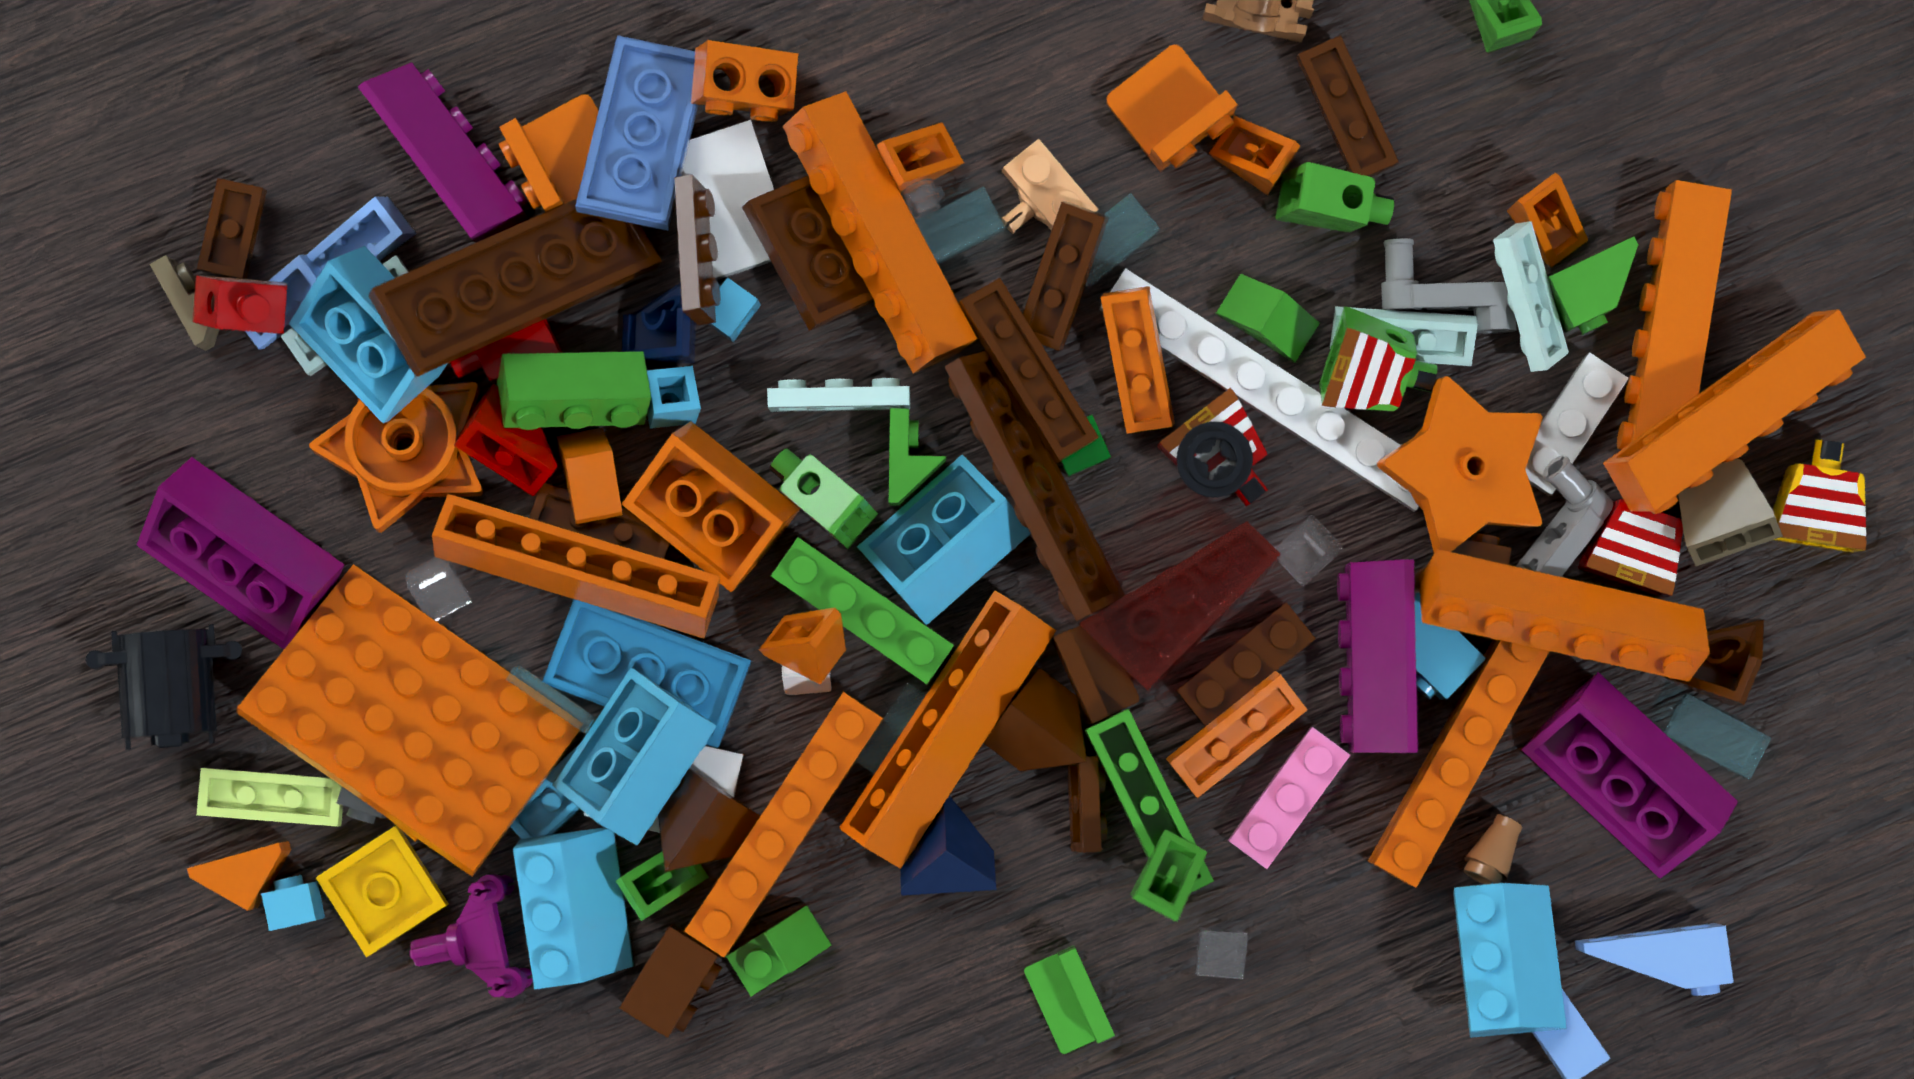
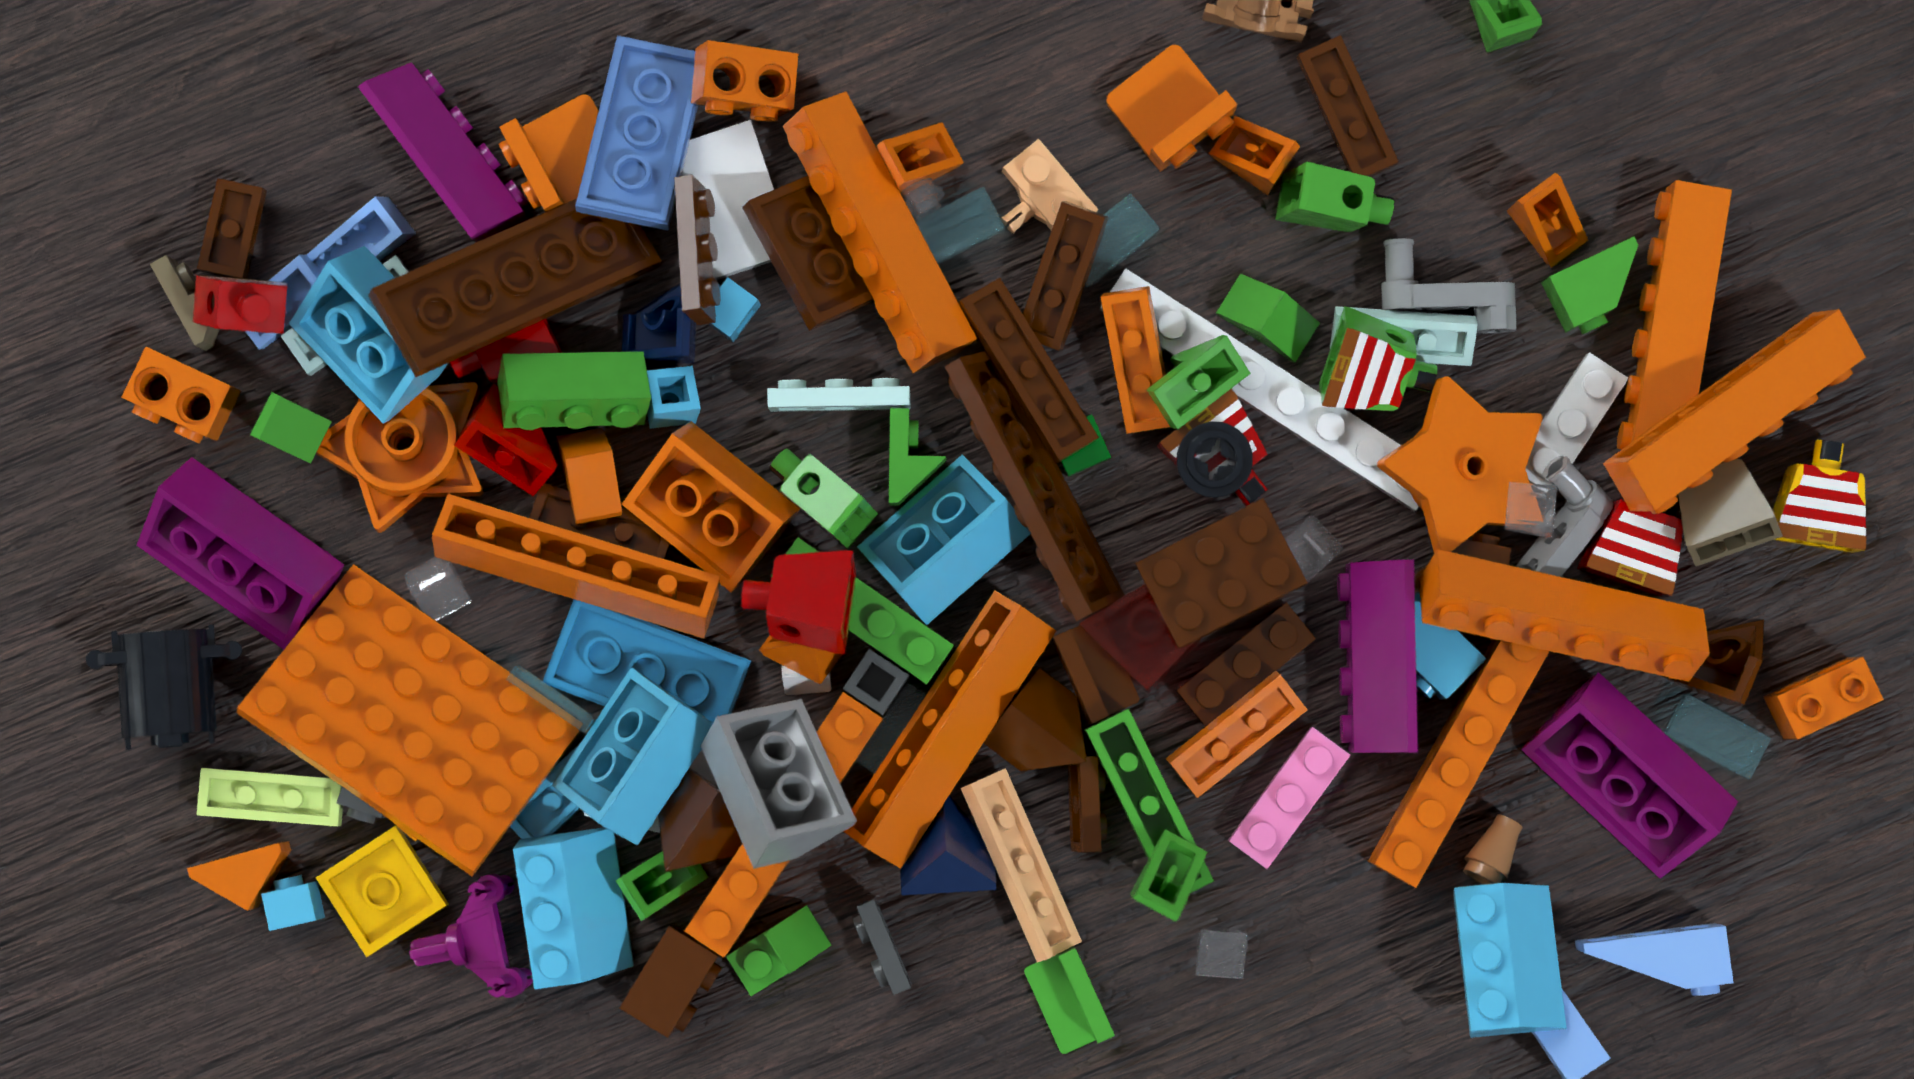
light aqua plate [1493,221,1569,372] -> none
none -> orange brick [121,347,241,444]
none -> bright green slope [250,392,332,464]
none -> light grey slope [701,699,857,869]
none -> red torso [741,550,856,654]
none -> dark grey brick [843,649,910,715]
none -> dark grey plate [852,897,912,995]
none -> light nougat plate [961,768,1082,962]
none -> reddish brown plate [1135,498,1308,649]
none -> bright green slope [1146,335,1251,430]
none -> clear slope [1505,482,1557,538]
none -> orange brick [1763,656,1884,740]

